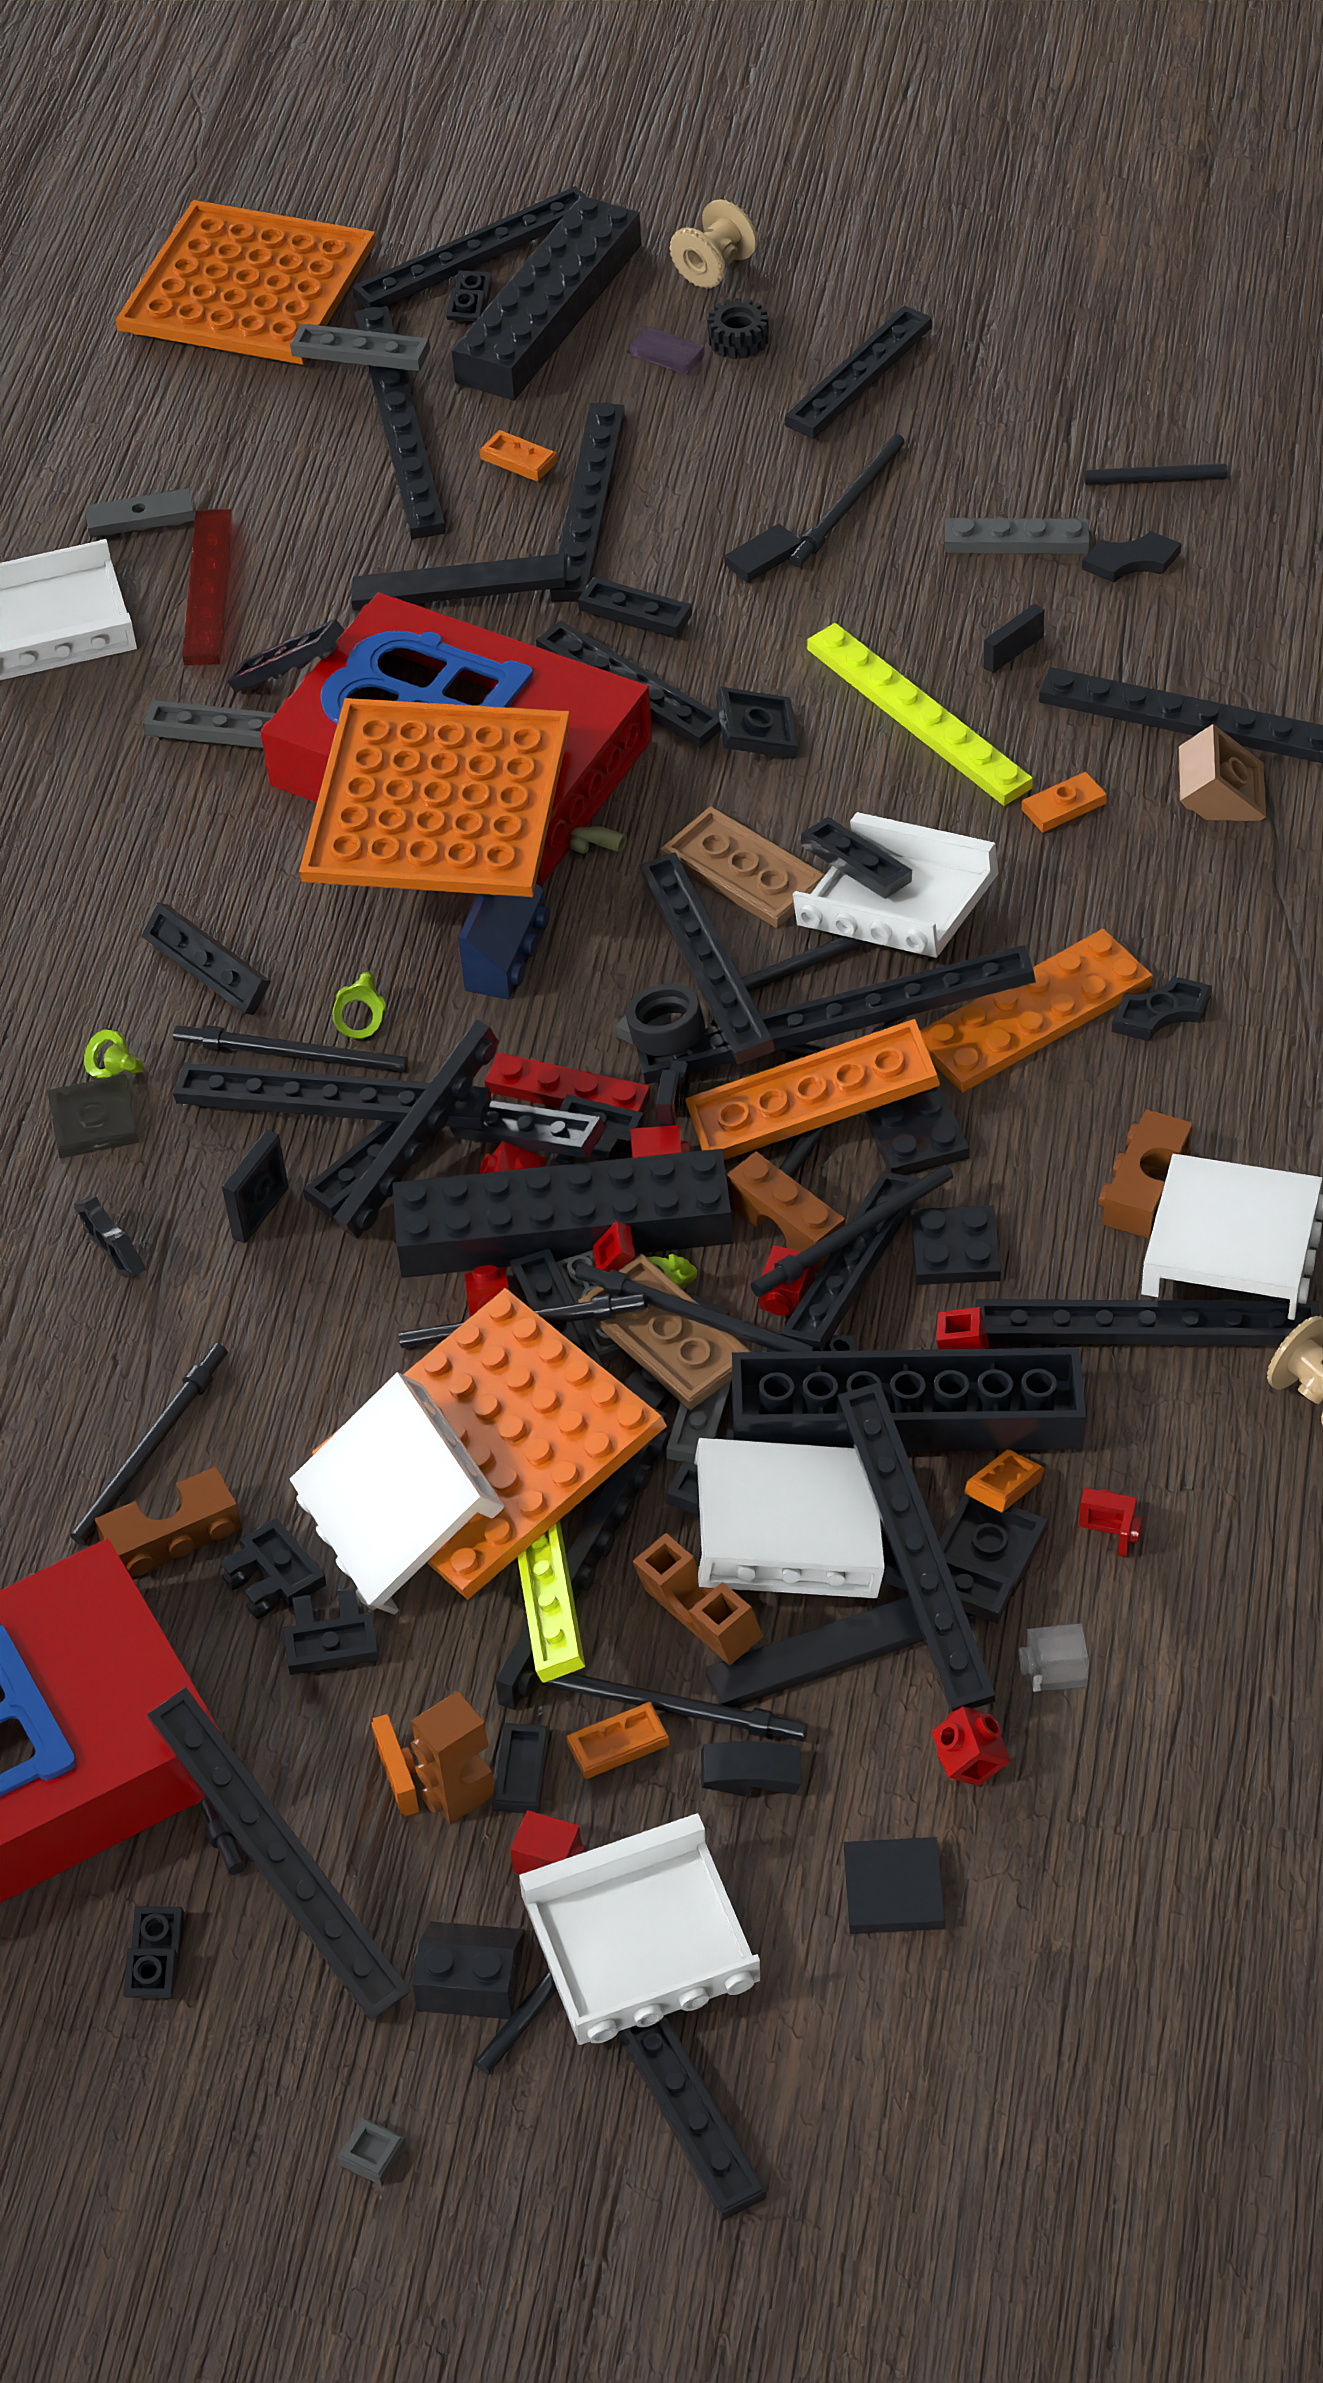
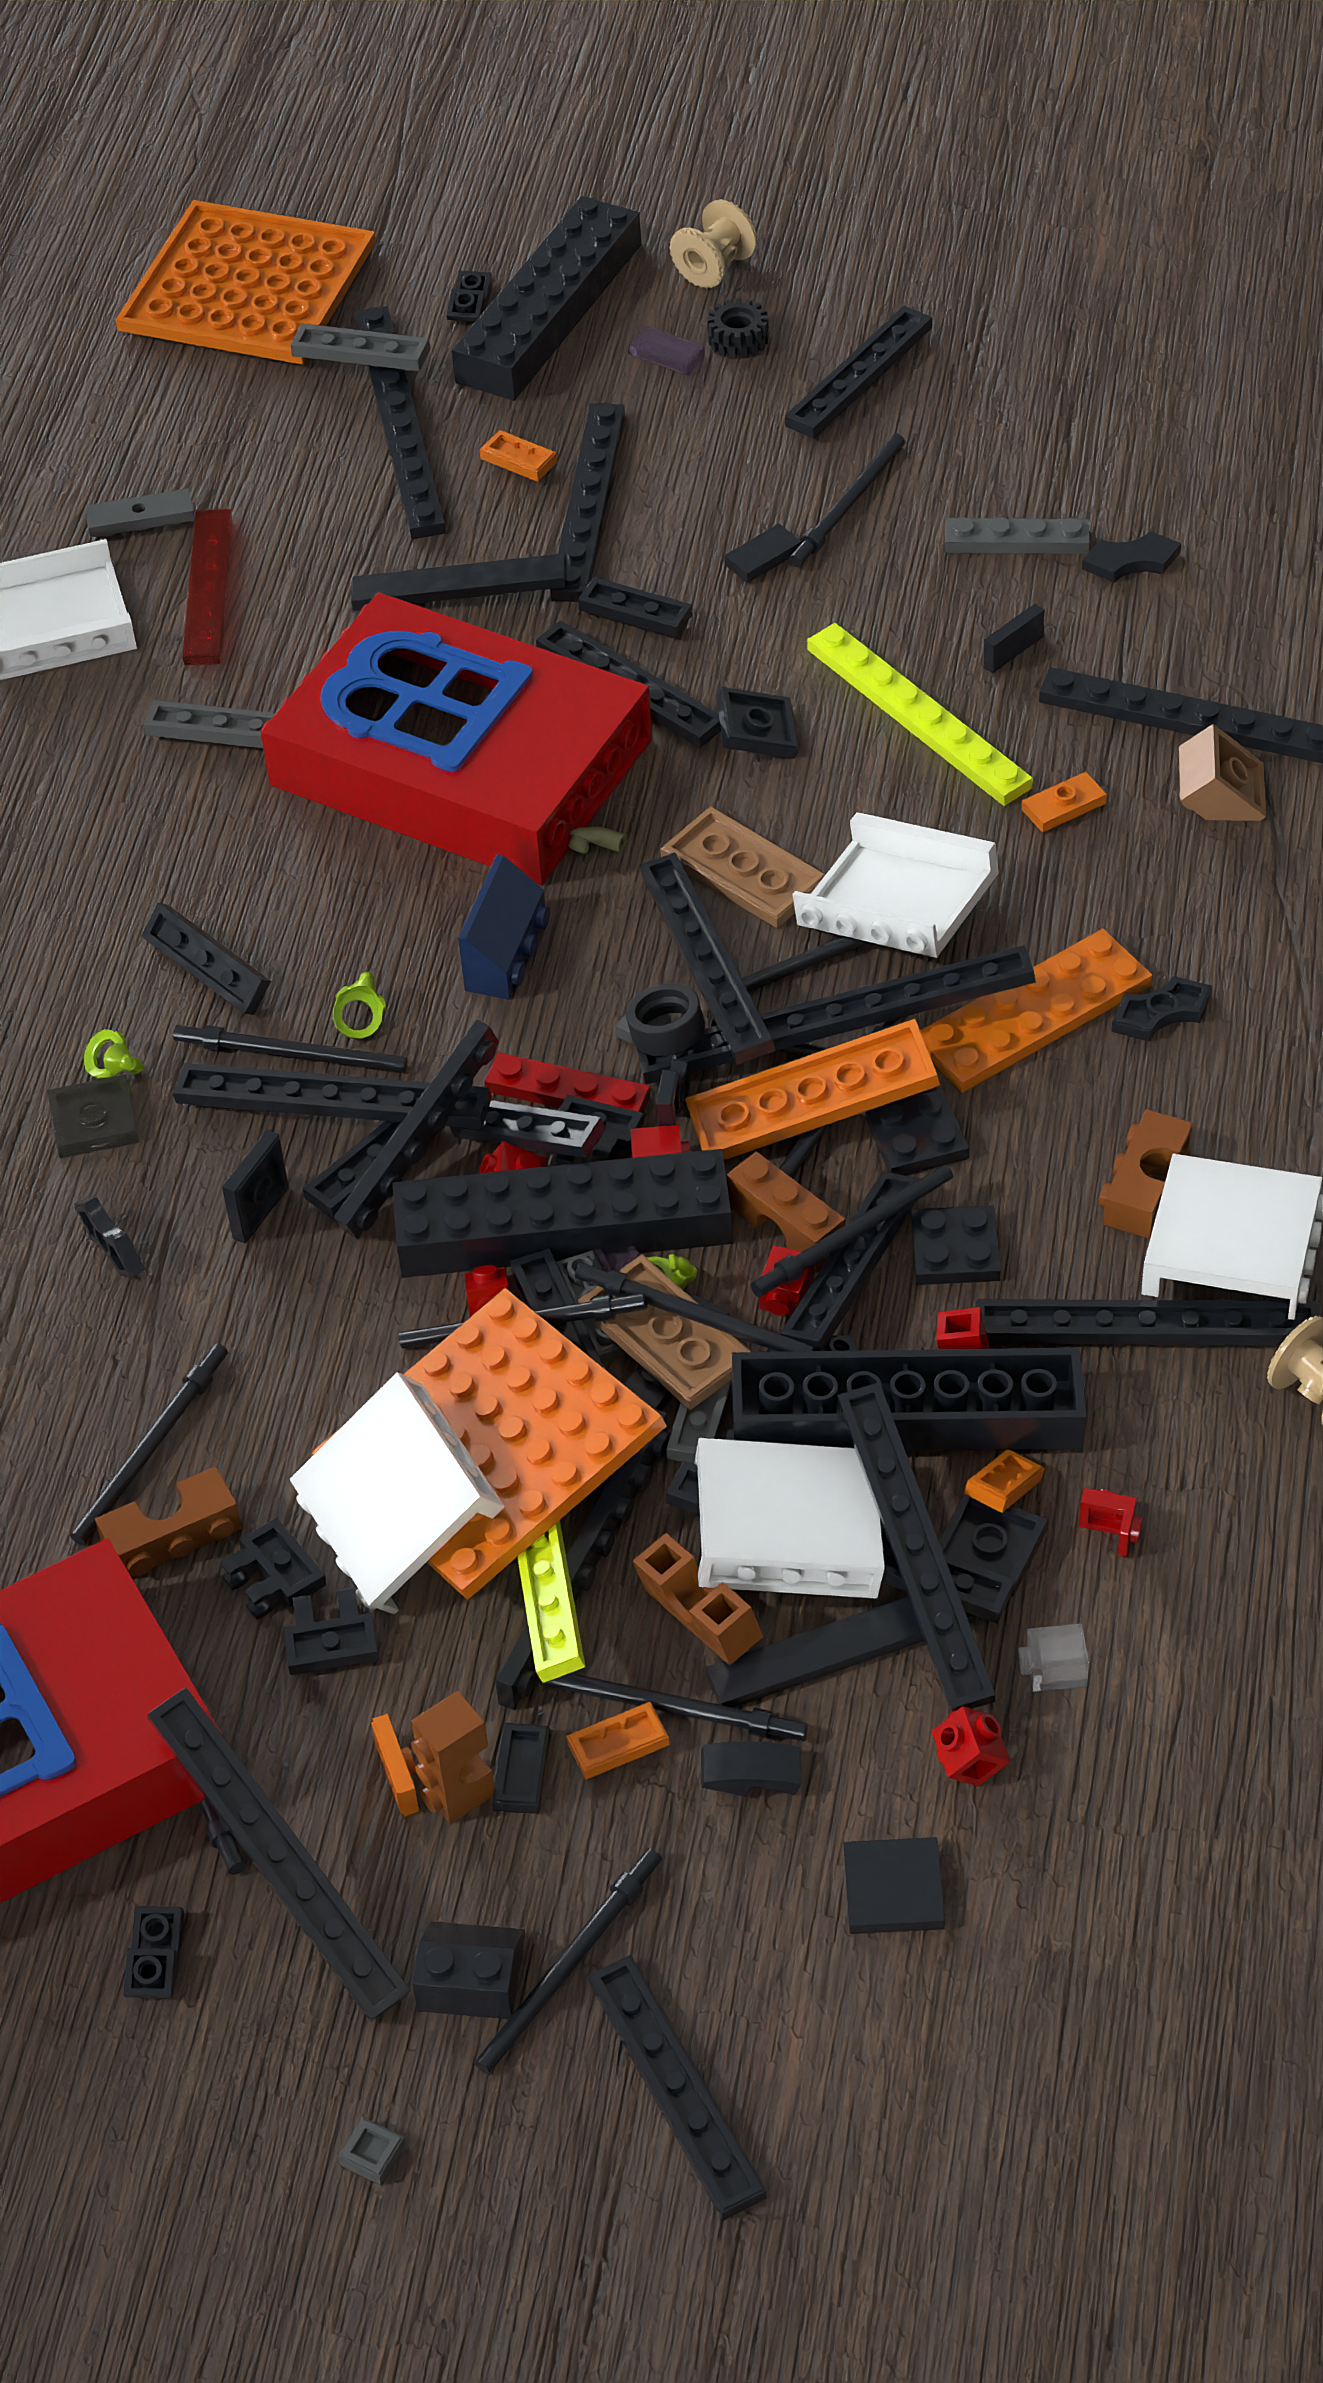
black plate [227,619,345,693] -> none
orange plate [299,698,571,897] -> none
black plate [352,186,587,309] -> none
red brick [510,1810,587,1875] -> none
white panel [519,1813,760,2045] -> none
red plate [593,1221,635,1272] -> none
black plate [801,817,912,899] -> none
black bar [1084,463,1227,484] -> none

